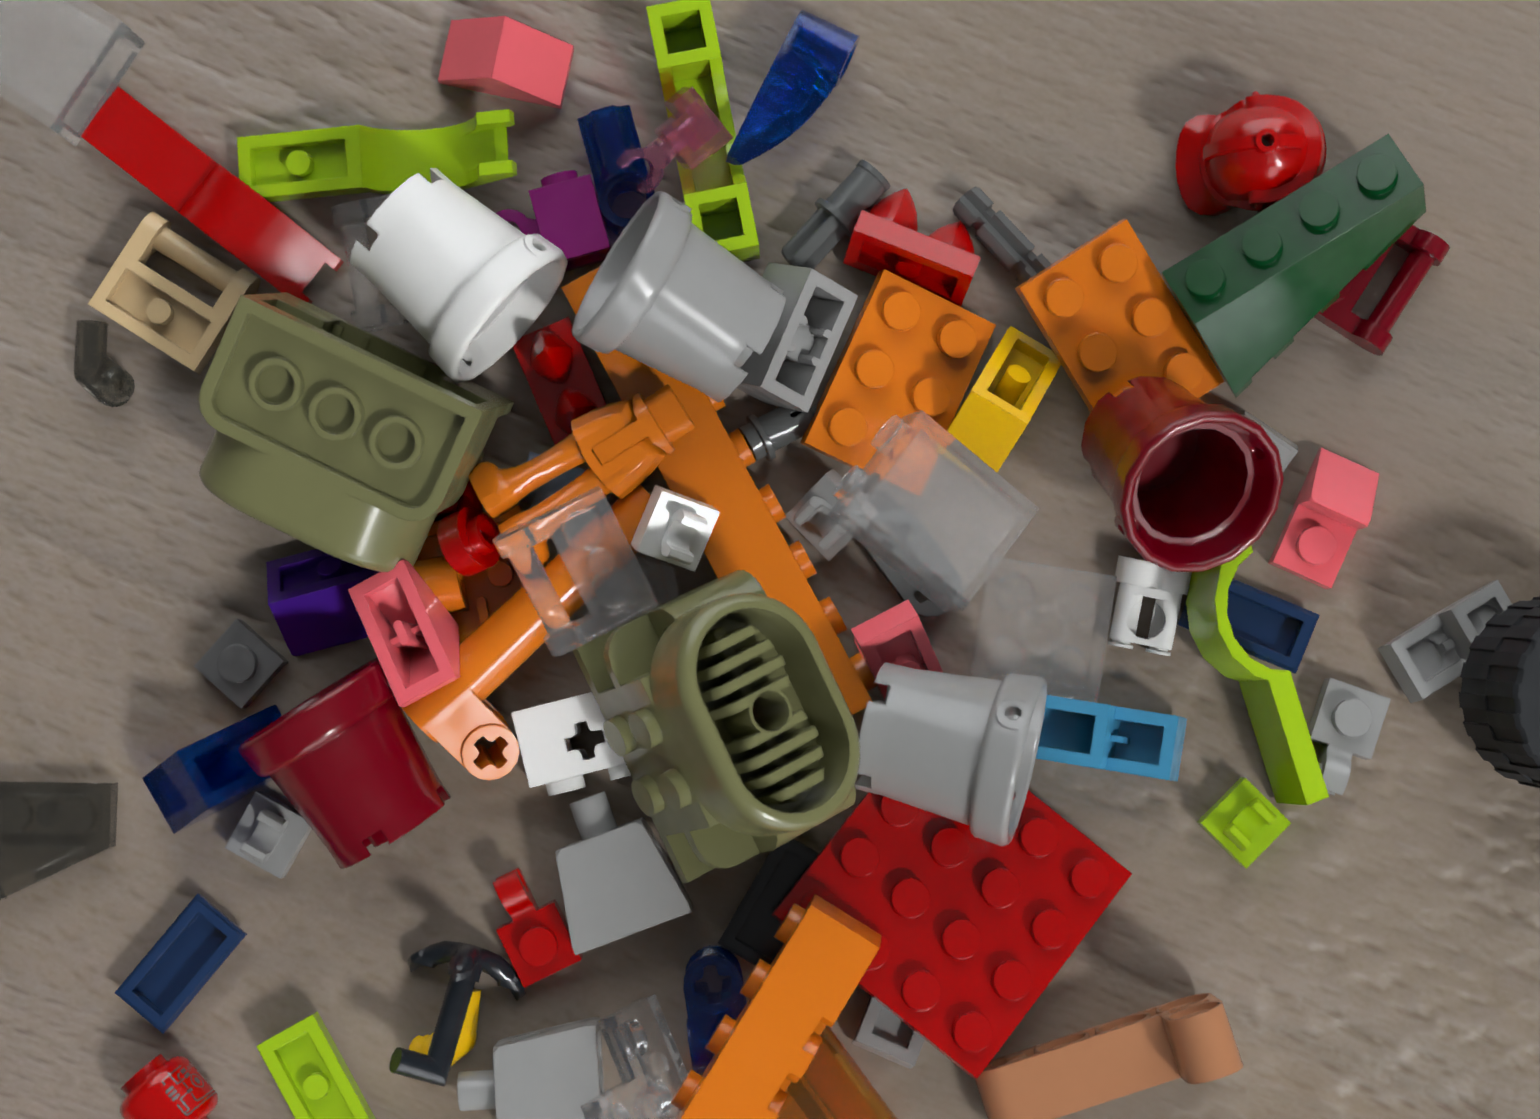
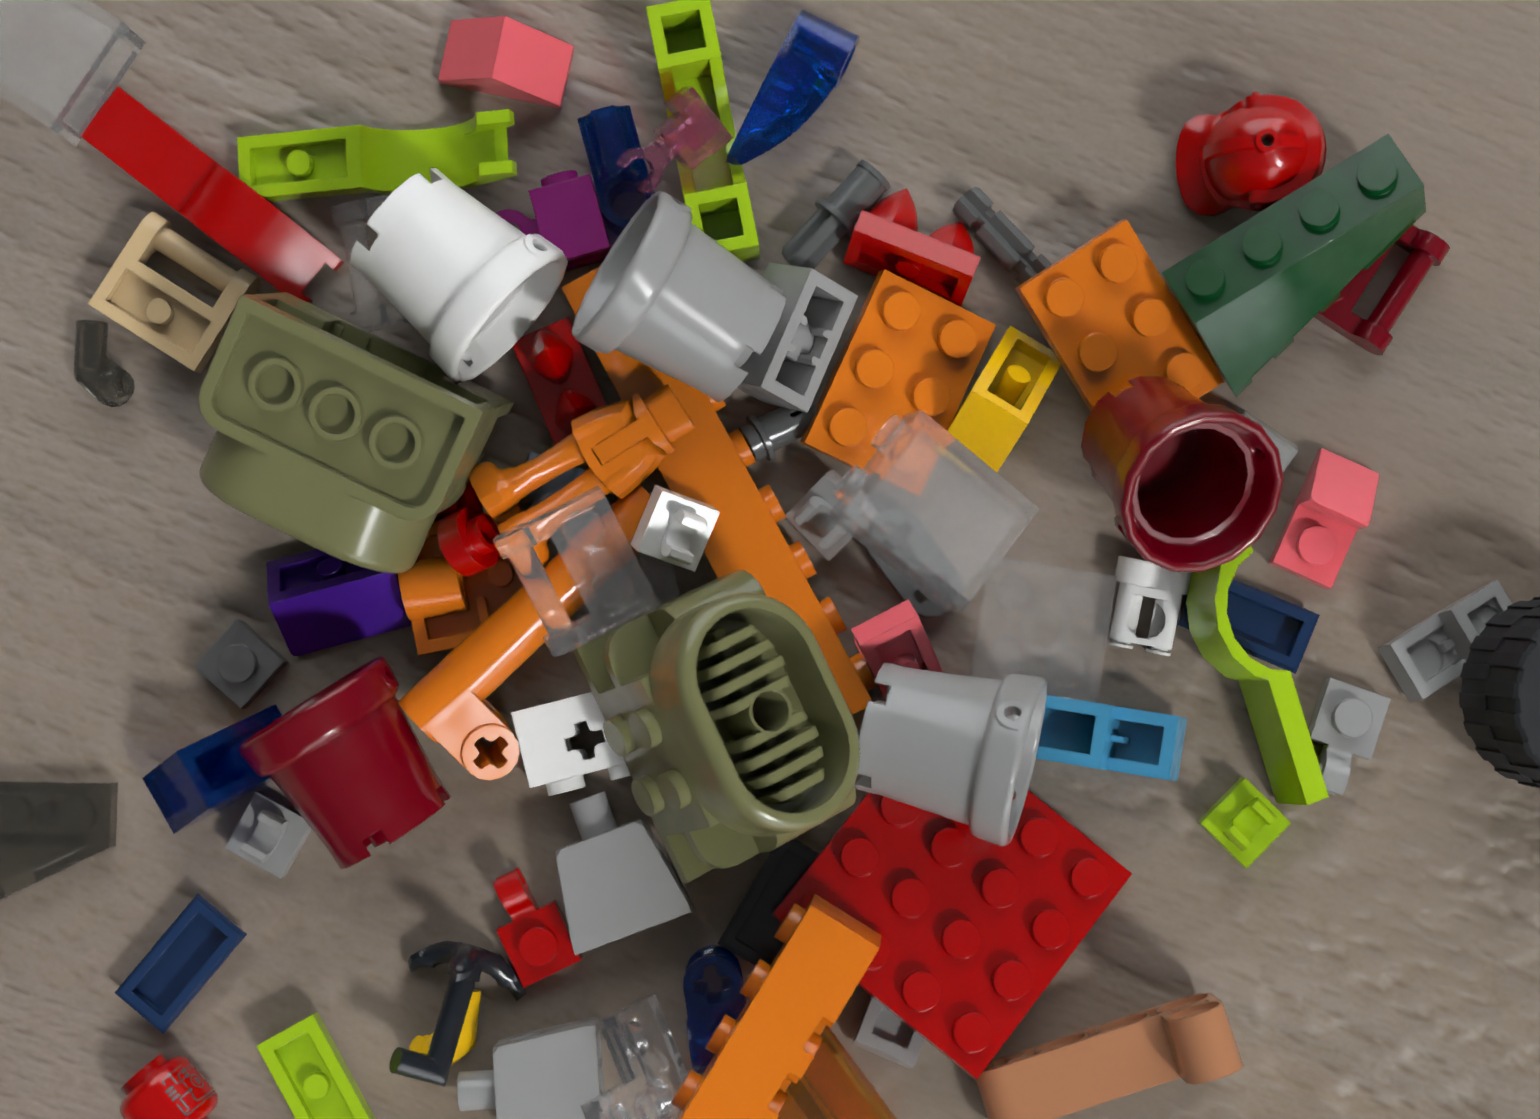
coral slope [348,559,460,707] -> none

